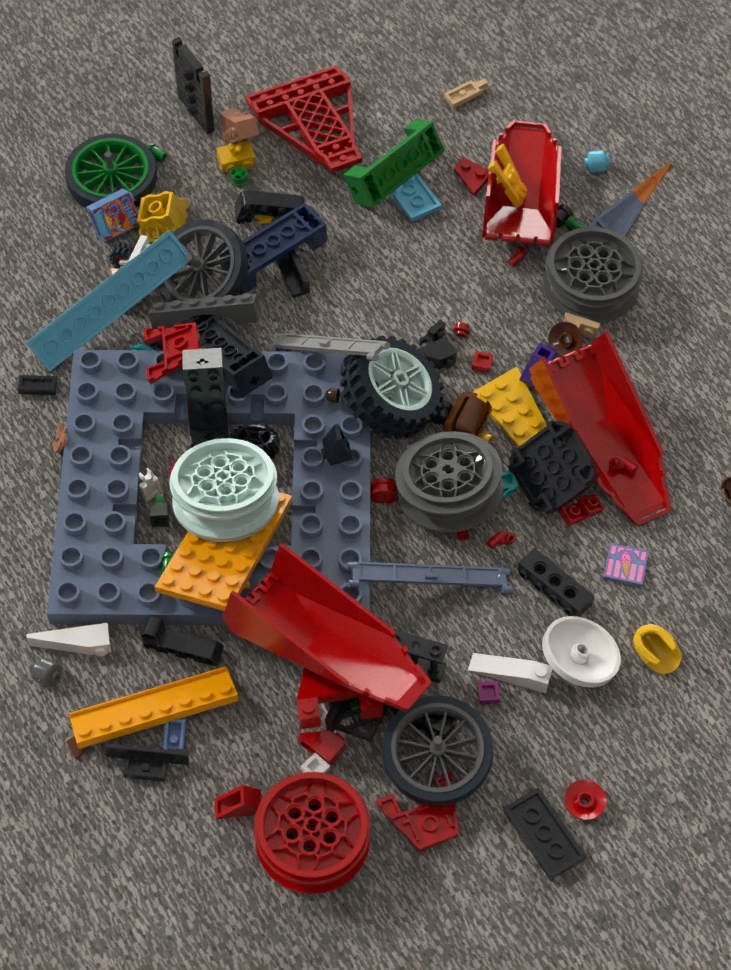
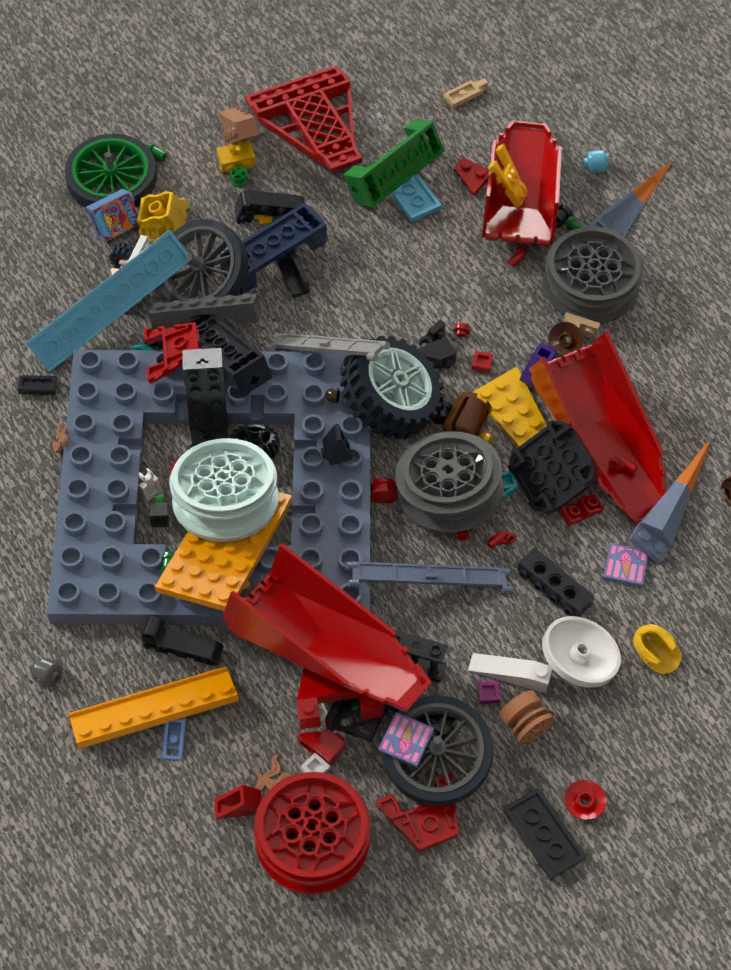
white slope [26,623,112,657] -> none
reddish brown tile [66,736,86,760] -> none
black bracket [105,742,190,782] -> none
black door [172,37,215,135] -> none
none -> nougat piece [255,755,291,793]
none -> tile [378,712,435,767]
none -> nougat wheel [499,690,555,745]
none -> sand blue plate [629,442,710,564]

